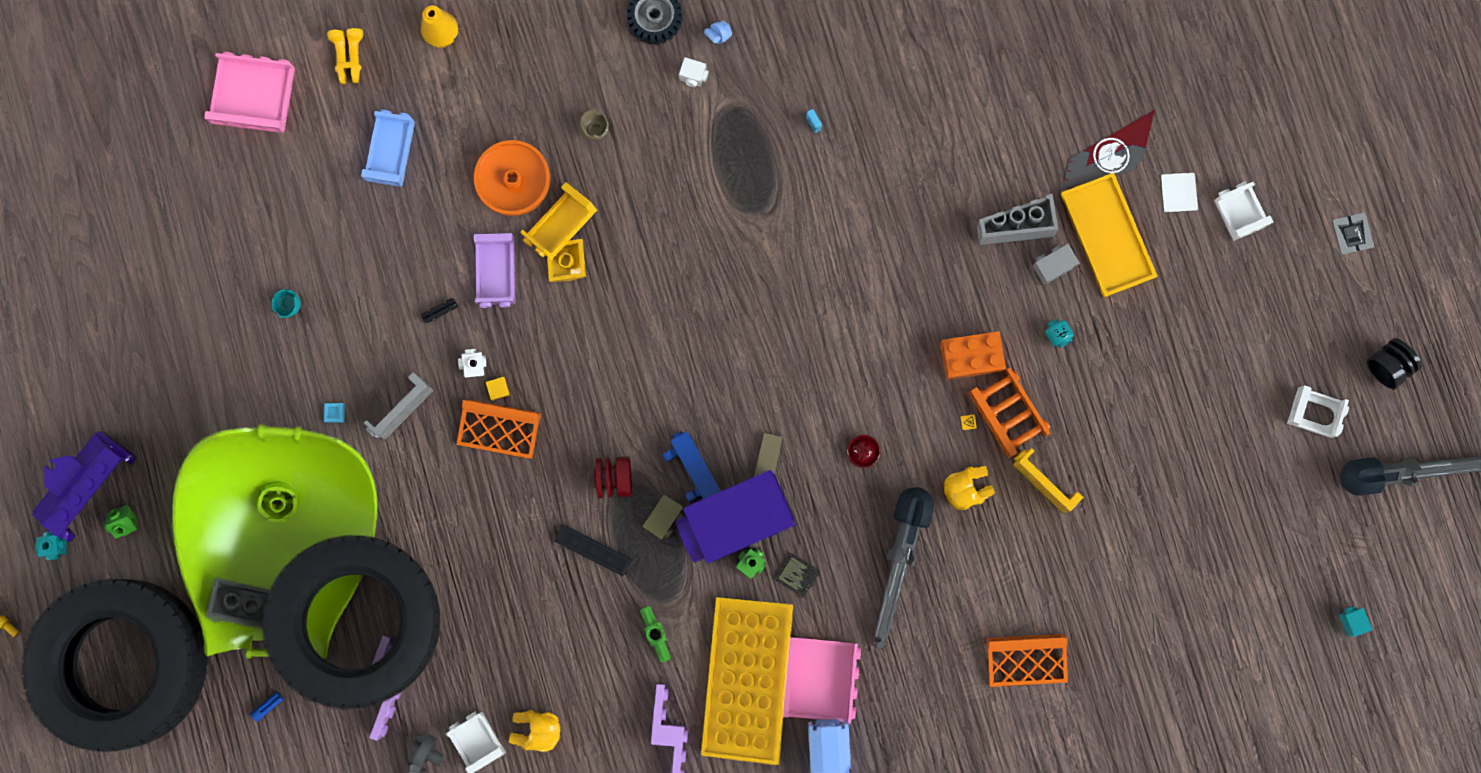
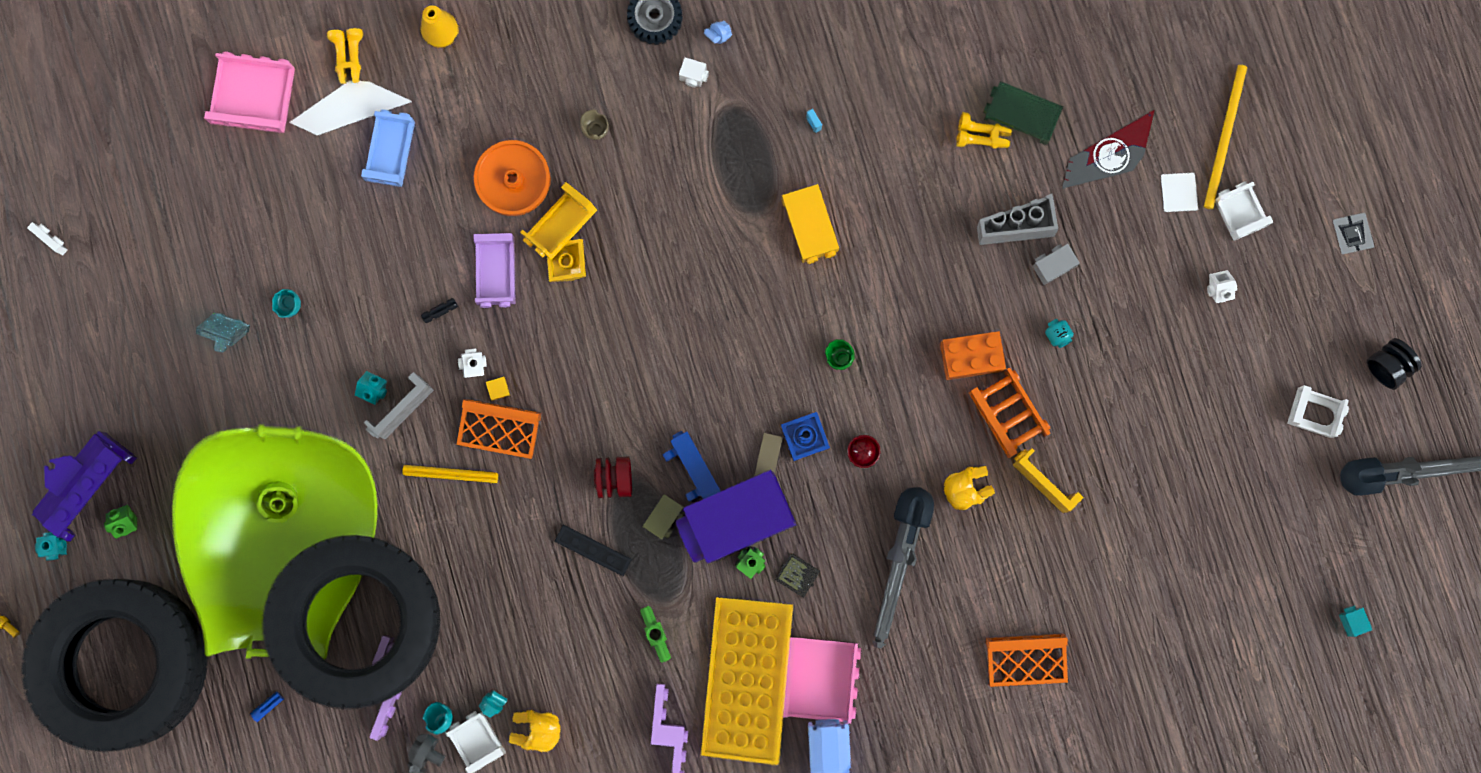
dark grey slope [206,578,270,629] -> none
medium azure tile [324,403,345,423] -> none
yellow sticker [961,414,977,430] -> none
yellow tile [1060,173,1158,298] -> none
none -> white plate [27,222,68,255]
none -> clear light blue plate [196,312,250,352]
none -> white sticker [289,81,413,135]
none -> teal brick [355,371,387,405]
none -> yellow axle [402,465,498,483]
none -> teal hair [423,701,453,735]
none -> teal piece [479,690,507,718]
none -> yellow panel [781,184,839,264]
none -> blue plate [781,412,830,461]
none -> green hair [825,339,855,370]
none -> yellow piece [956,112,1012,149]
none -> clear green panel [983,81,1063,145]
none -> yellow piece [1204,65,1247,209]
none -> white brick [1207,270,1237,303]

